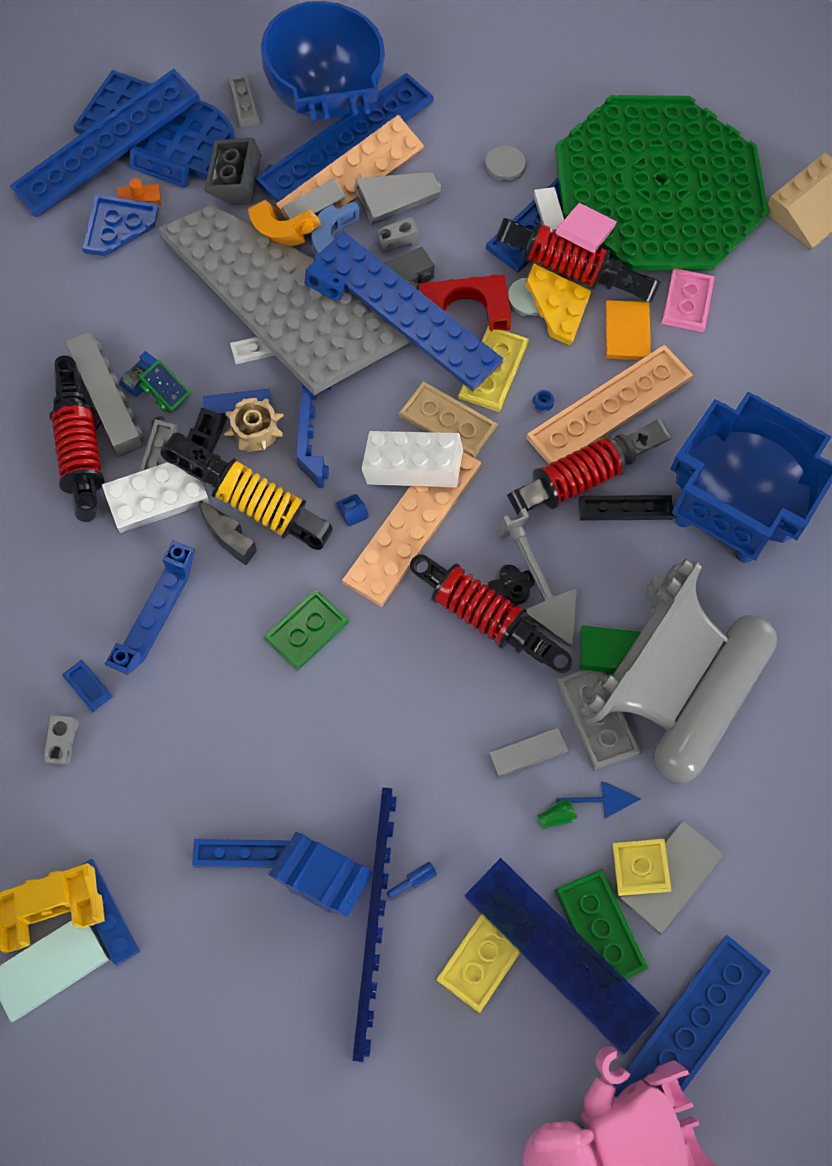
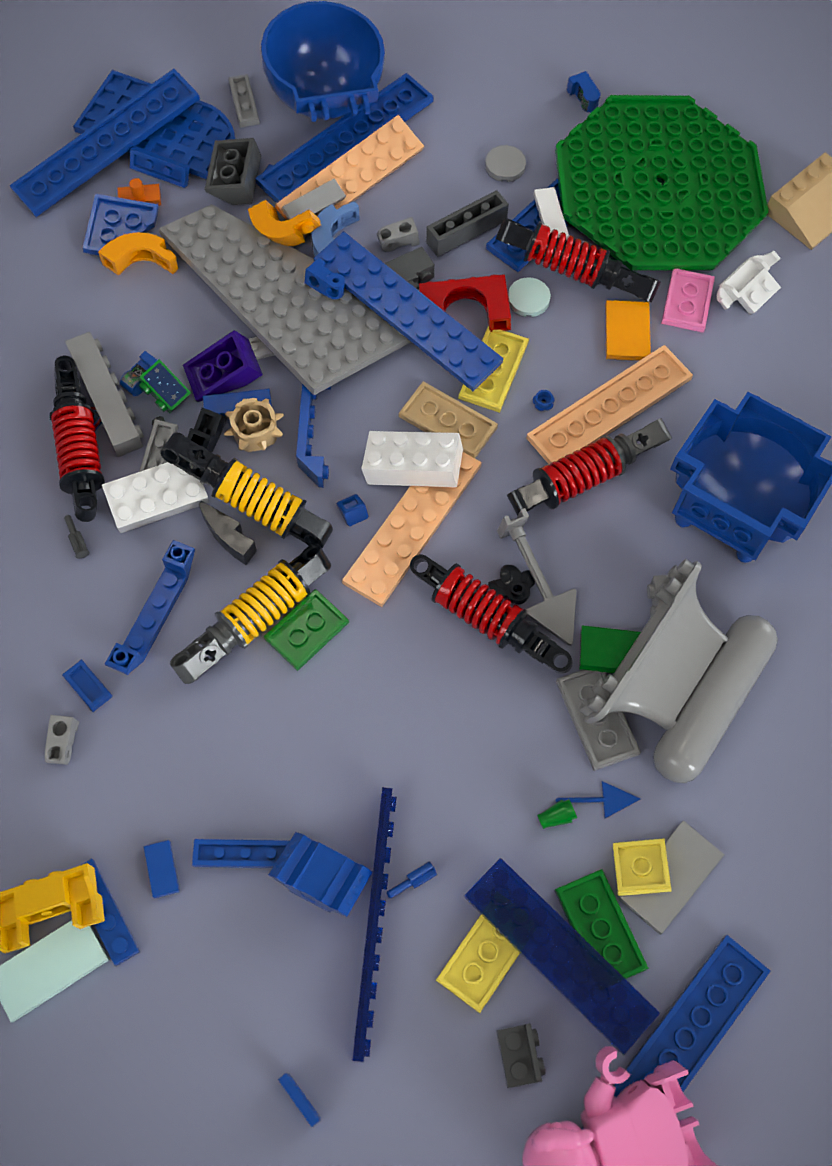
light grey slope [354,172,442,225] -> none
light grey tile [489,728,568,778] -> none
yellow plate [525,264,591,346] -> none
bright pink tile [556,203,617,253] -> none
black plate [578,495,674,521] -> none
none -> dark grey axle [64,515,89,559]
none -> light orange arch [98,233,179,276]
none -> blue tile [143,840,180,899]
none -> piece [170,544,331,684]
none -> dark purple slope [183,330,263,402]
none -> blue tile [278,1073,321,1127]
none -> dark grey brick [426,190,509,257]
none -> dark grey bracket [496,1023,545,1088]
none -> blue leg [567,71,601,113]
none -> white plate [717,251,781,315]

